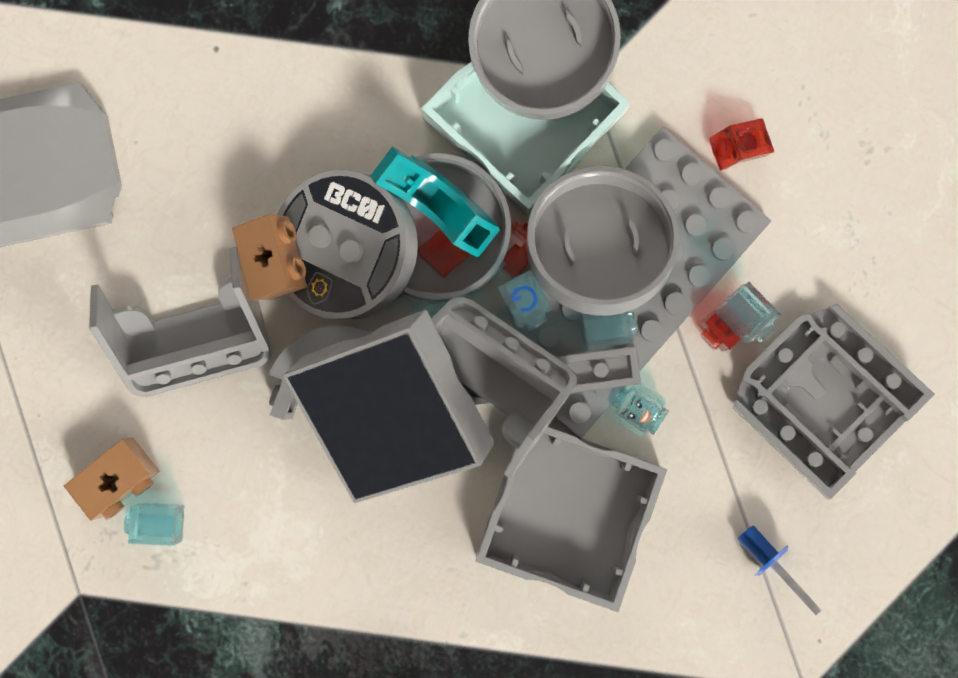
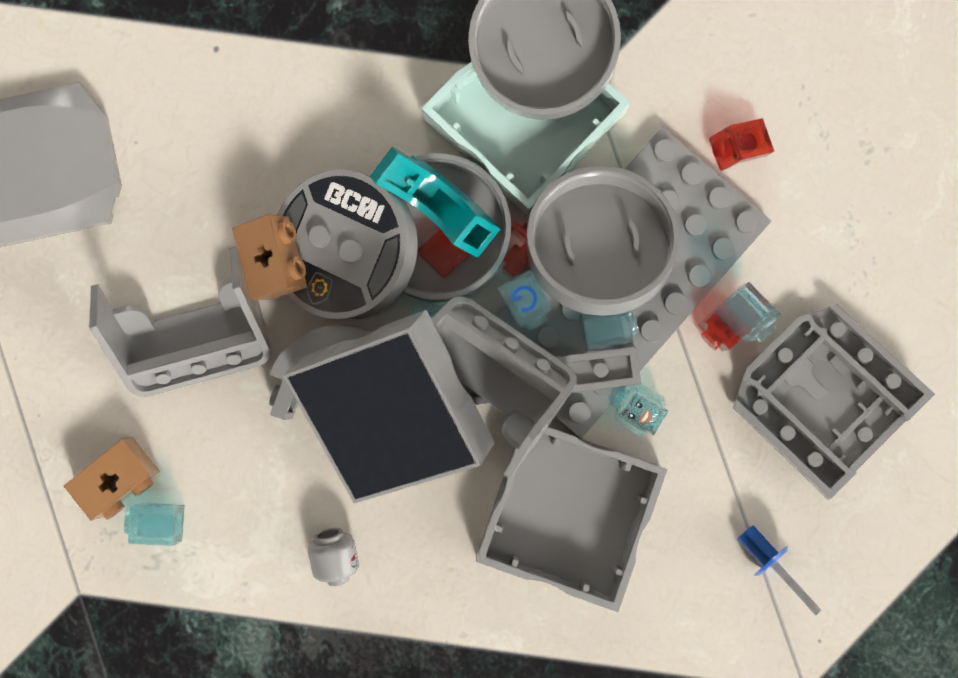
none -> light grey head [307,528,359,586]

